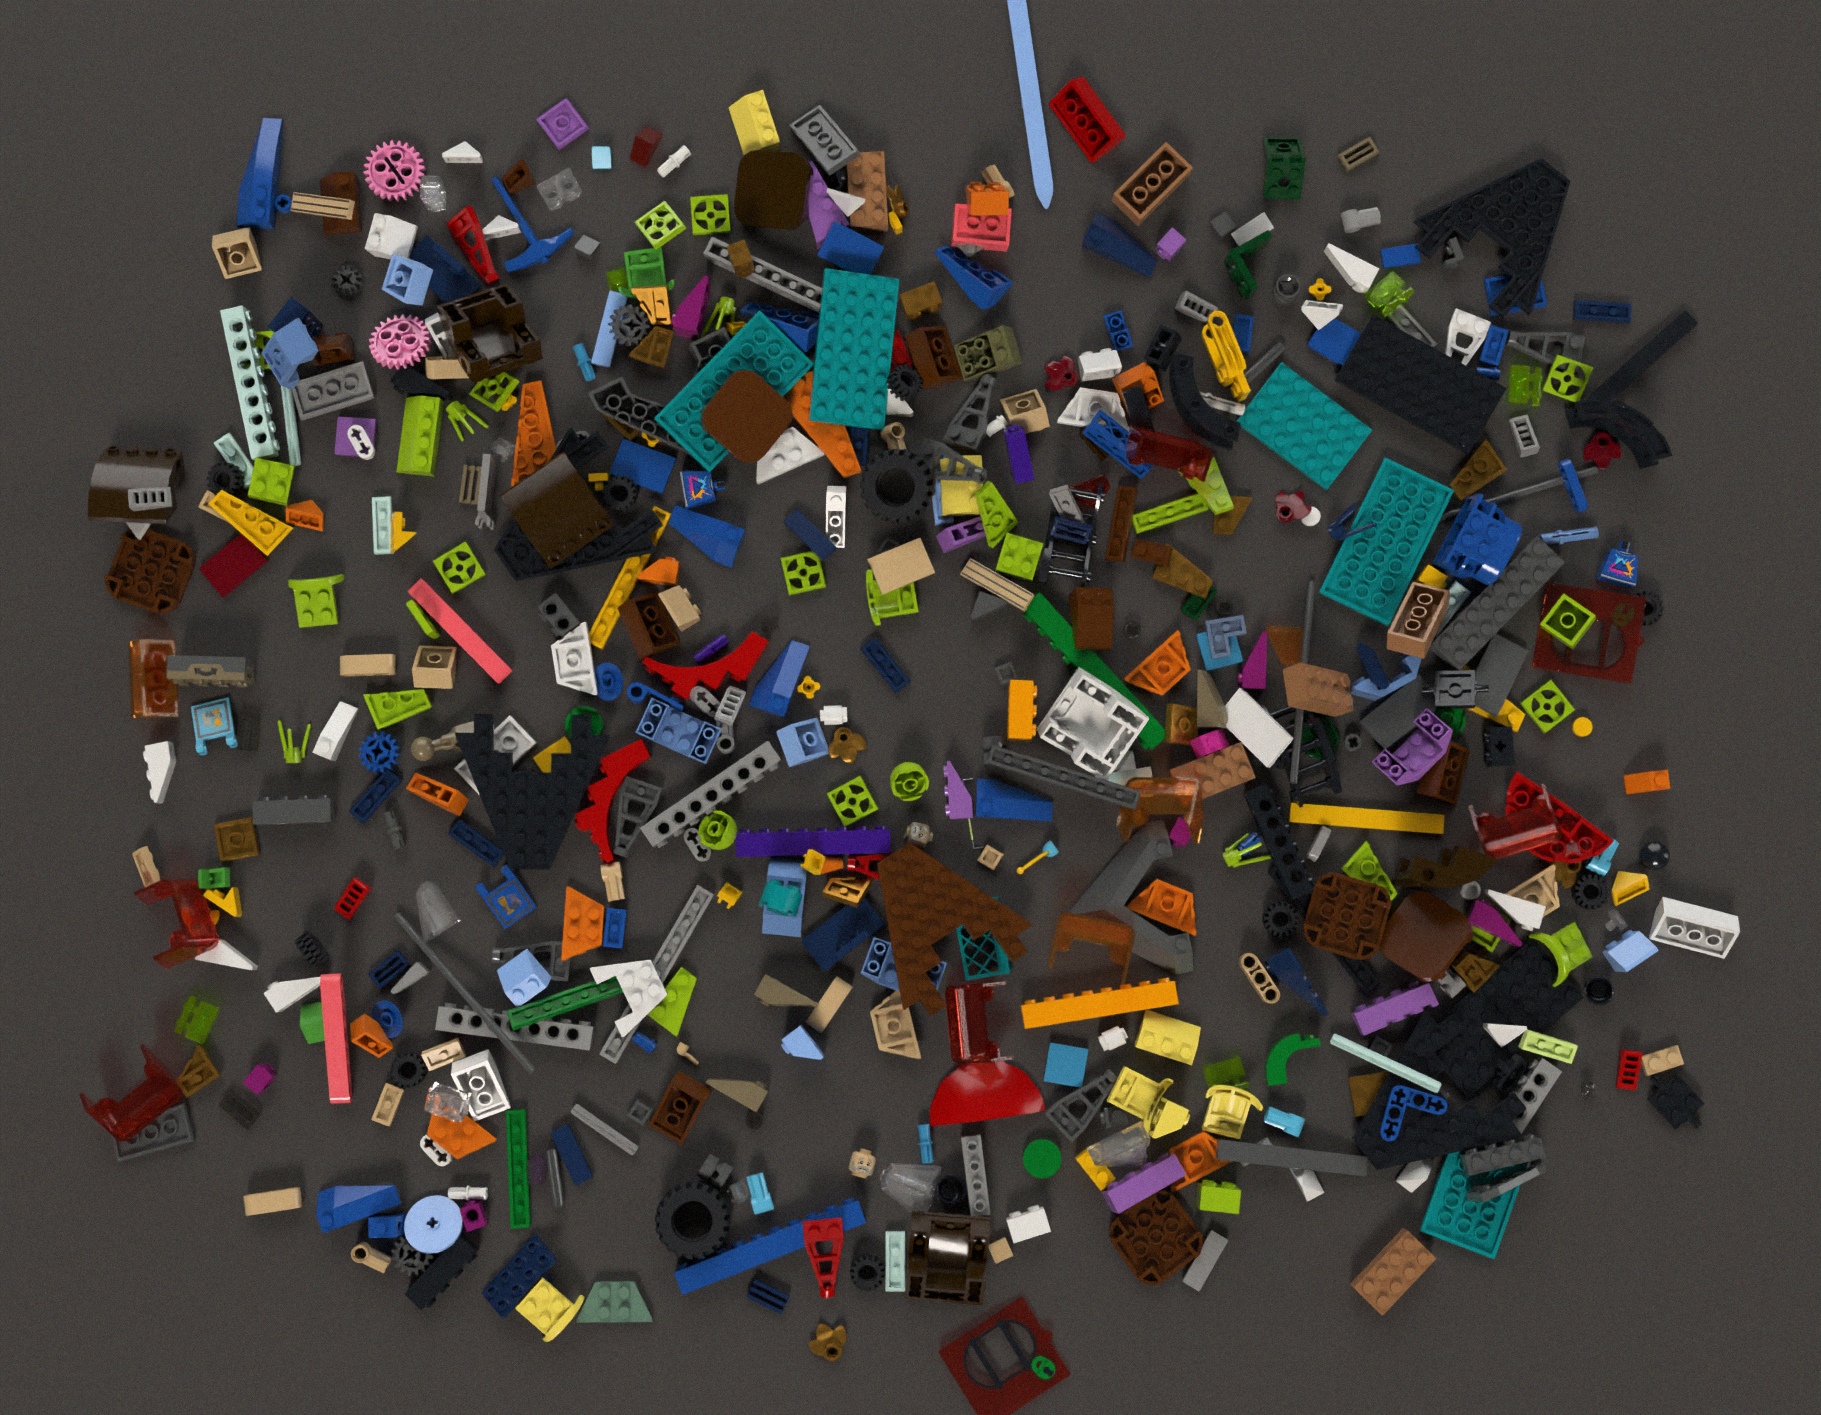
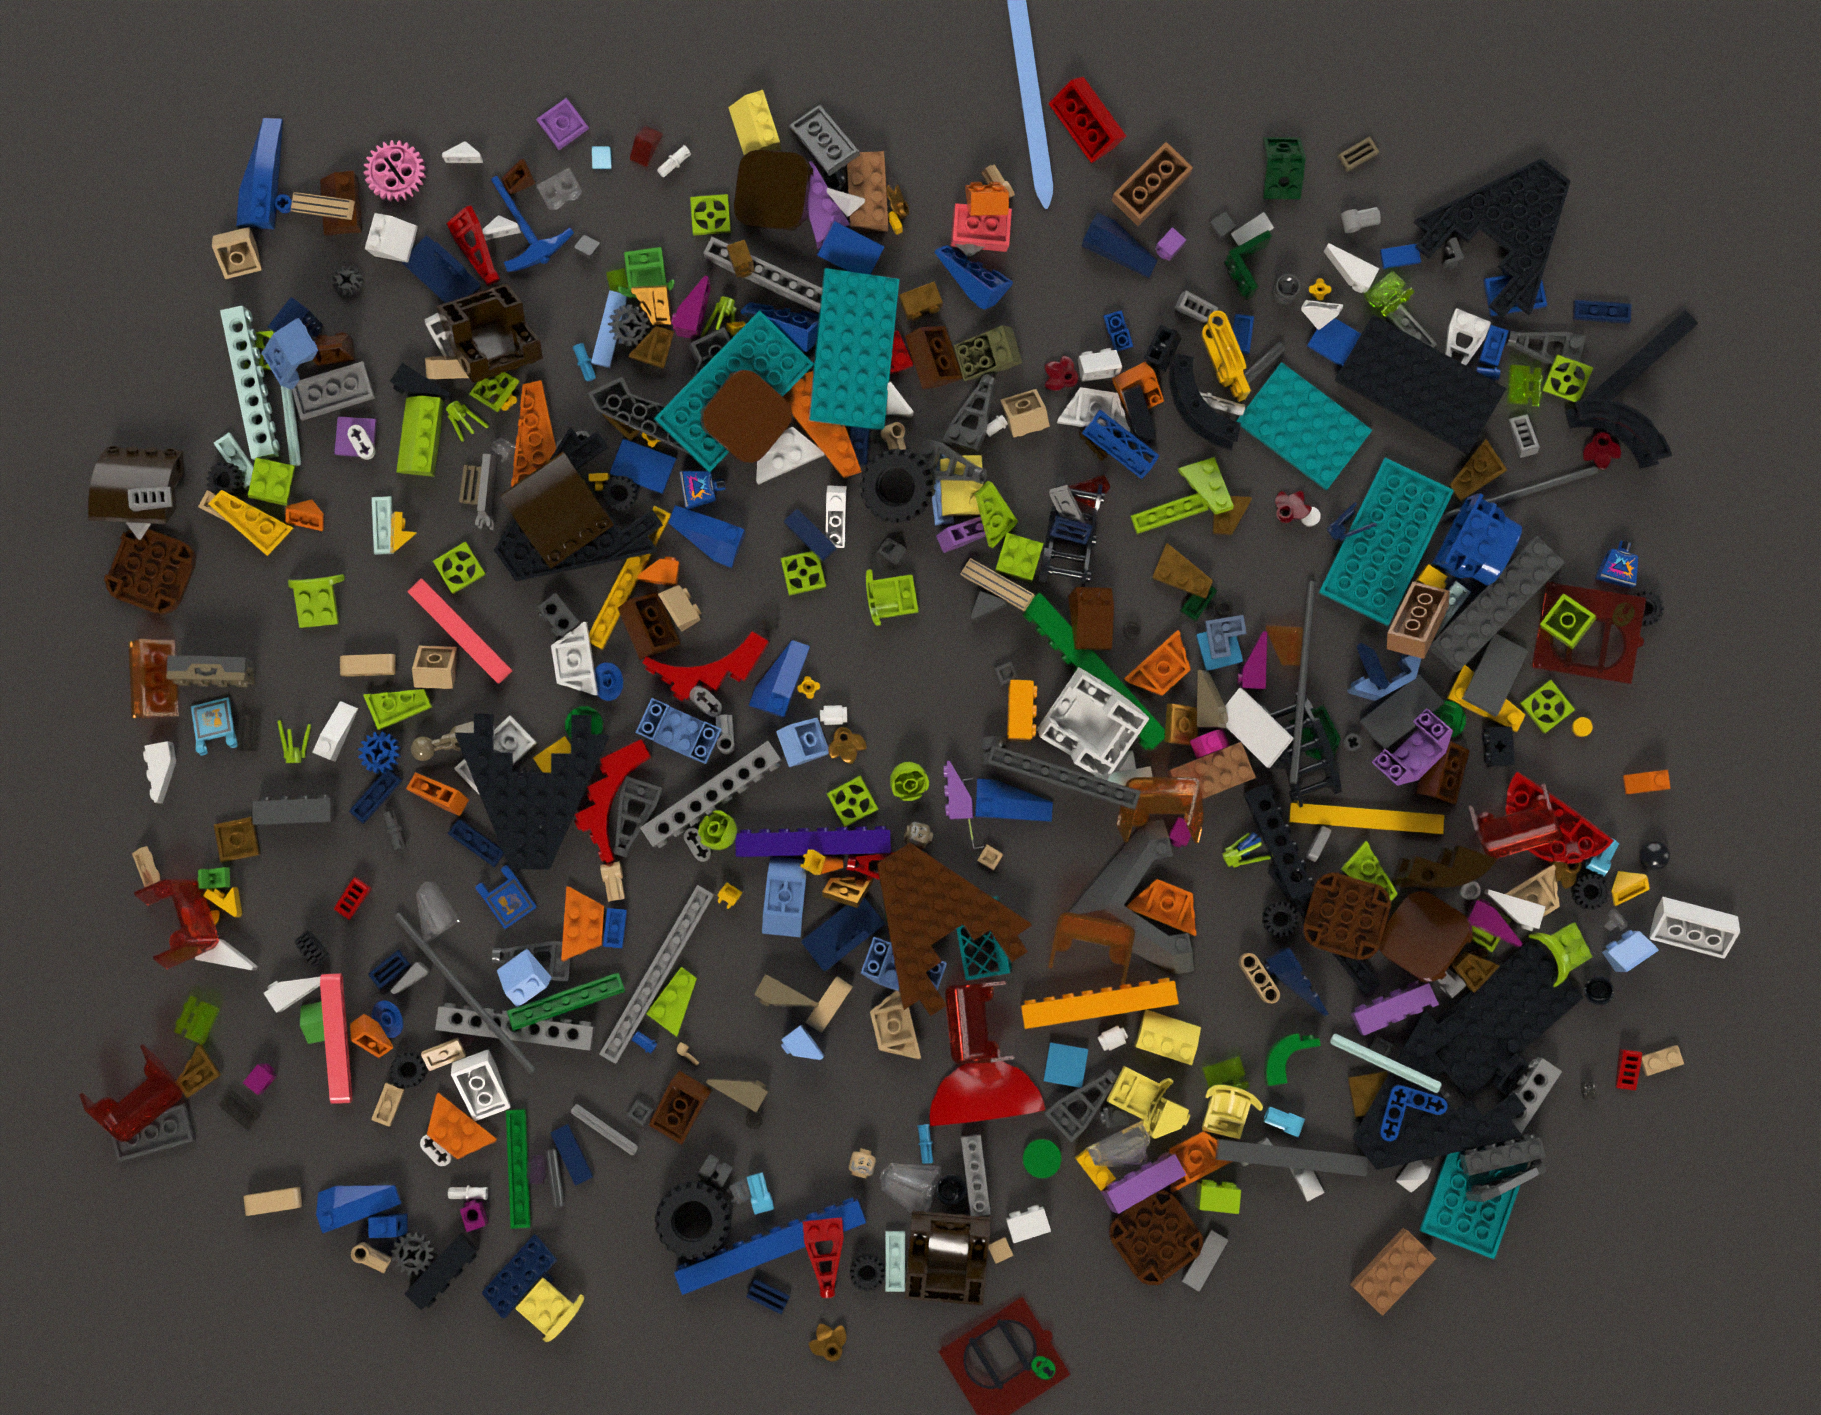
dark red tile [198,534,269,598] -> none
bright pink gear [369,314,432,370] -> none
light blue slope [382,254,433,305] -> none
light blue piece [404,1195,463,1254] -> none
lime piece [406,599,440,639] -> none
clear brick [420,176,447,212] -> none
clear brick [424,1082,472,1122] -> none
sand green wing [577,1281,653,1323] -> none
white wing [590,960,668,1037] -> none
blue door [627,682,684,712] -> none
lime piece [635,201,686,250] -> none
dark purple axle [692,634,729,665] -> none
light grey slope [714,686,746,726] -> none
teal brick [758,879,803,918] -> none
dark blue tile [860,637,911,694] -> none
tan tile [867,538,935,595] -> none
black tyre [886,365,923,402] -> none
dark purple slope [1003,425,1034,484] -> none
hinge [1016,840,1059,874] -> none
reddish brown tile [1105,485,1138,563] -> none
clear red windscreen [1126,425,1214,482] -> none
reddish brown plate [1130,539,1173,566] -> none
medium nougat brick [1283,663,1354,717] -> none
black plate [1422,670,1489,709] -> none
white slope [1483,1023,1527,1048] -> none
yellowish green plate [1518,1029,1578,1064] -> none
medium blue pin [1539,526,1599,545] -> none
blue beam [1558,458,1588,513] -> none
black plate [1647,1074,1705,1129] -> none

